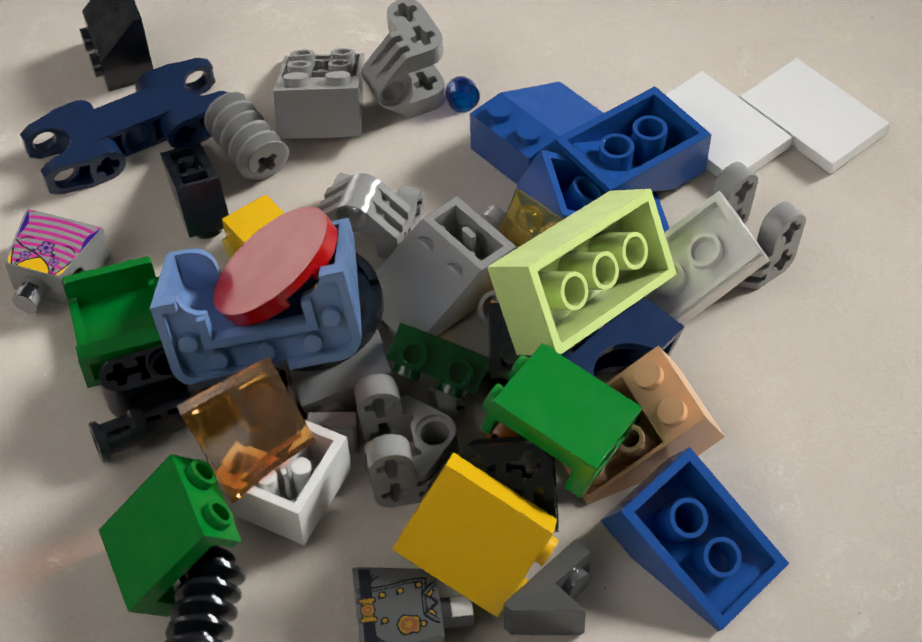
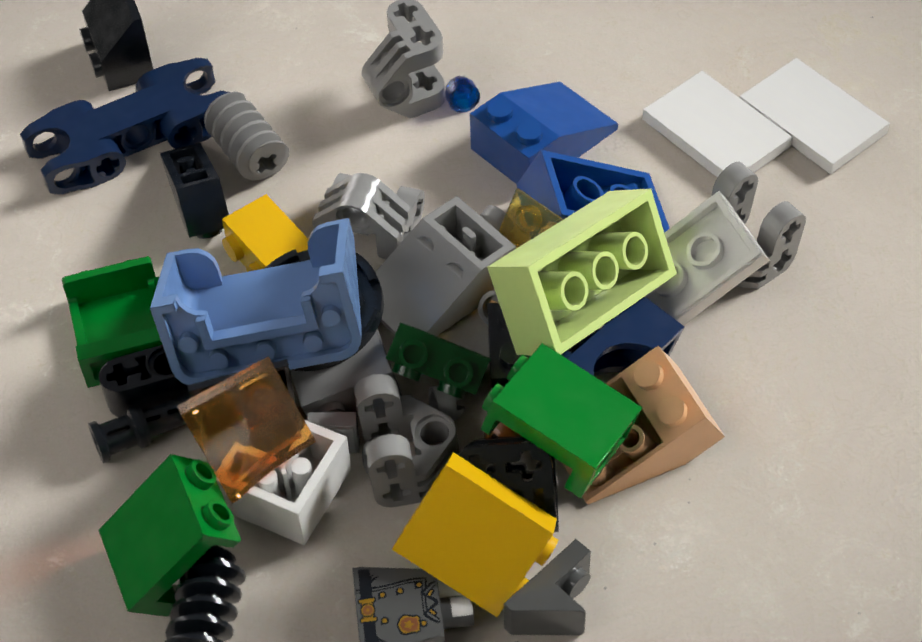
light grey torso [5,209,111,313] -> none
tile [213,207,337,326] -> none
light grey slope [273,48,365,139] -> none
blue slope [555,86,712,193] -> none
blue slope [600,447,789,631] -> none

